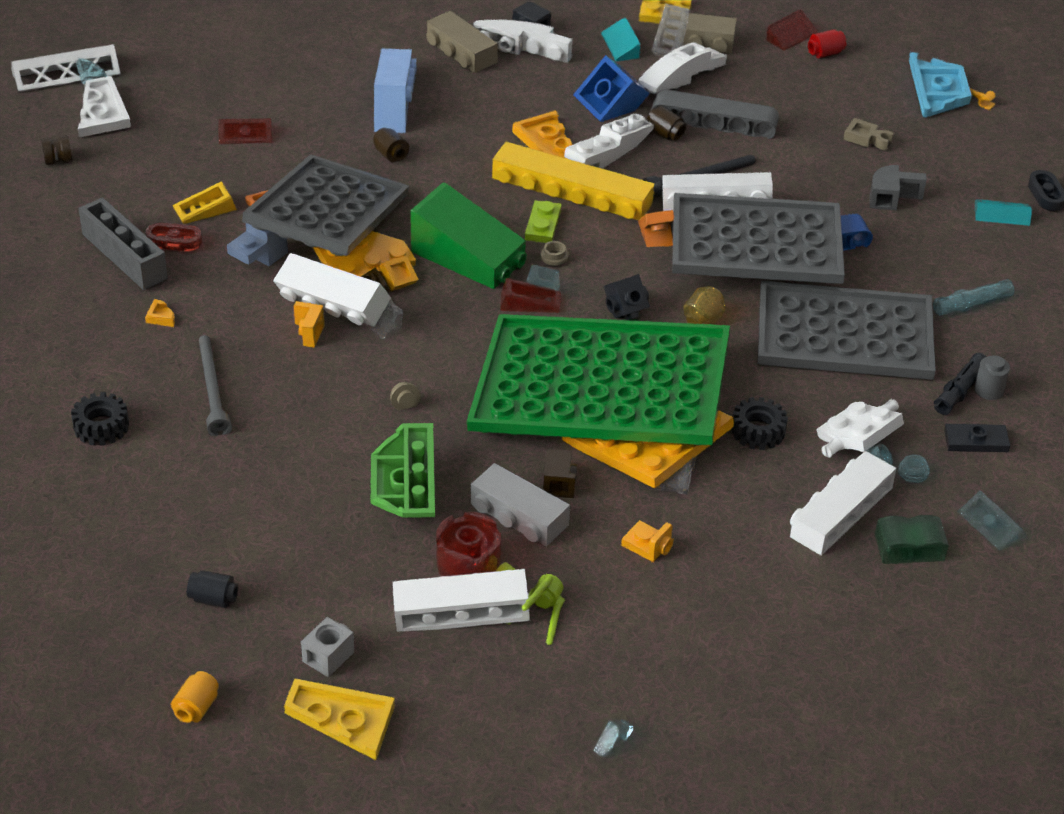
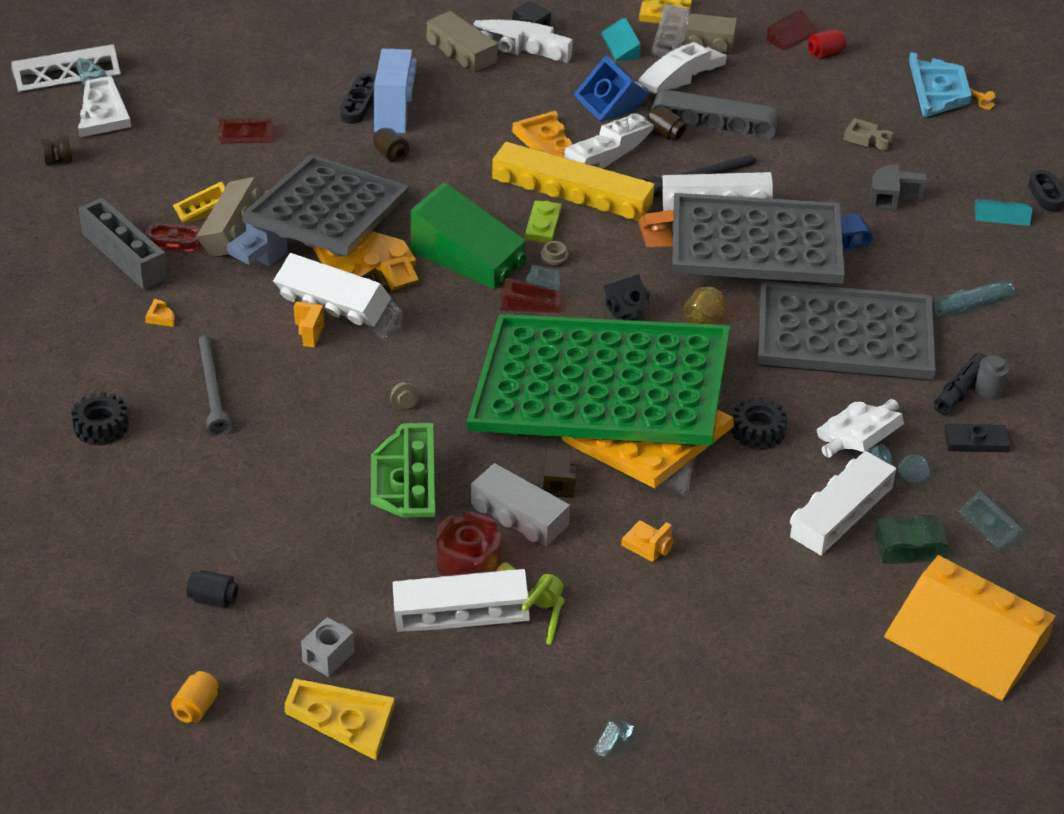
none -> dark tan brick [196,177,265,256]
none -> black beam [340,73,376,124]
none -> light orange slope [884,555,1056,701]

